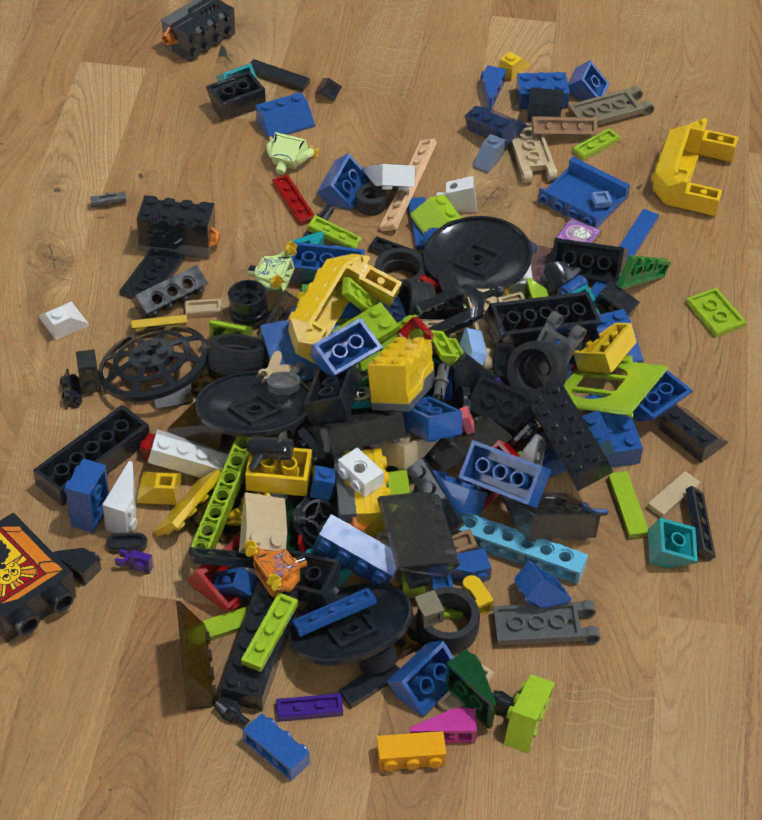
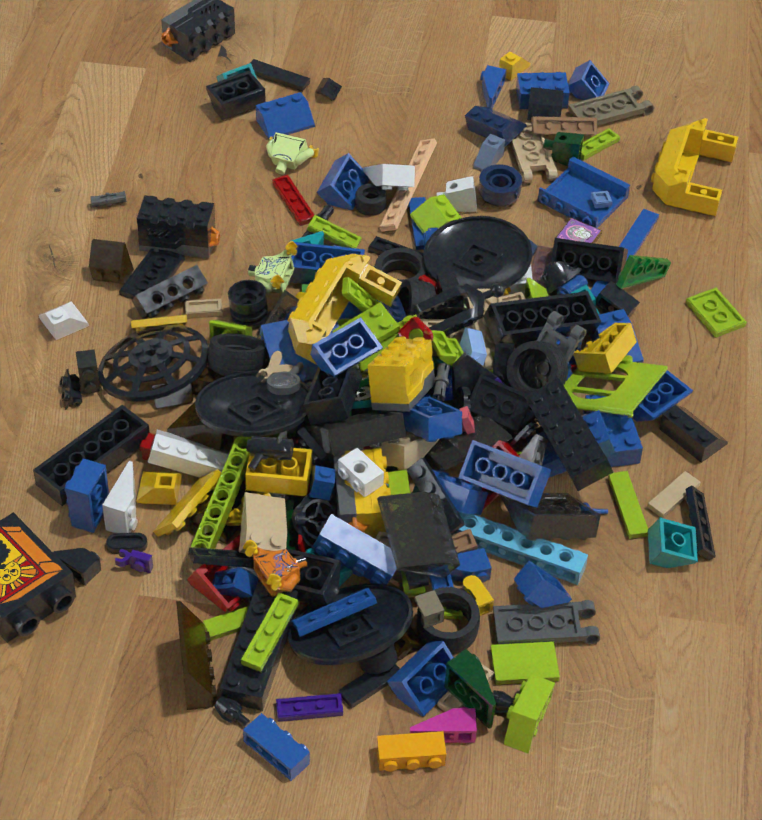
none -> dark brown slope [89,239,134,284]
none -> dark blue piece [478,164,522,206]
none -> lime tile [490,641,560,685]
none -> dark green torso [543,132,584,166]

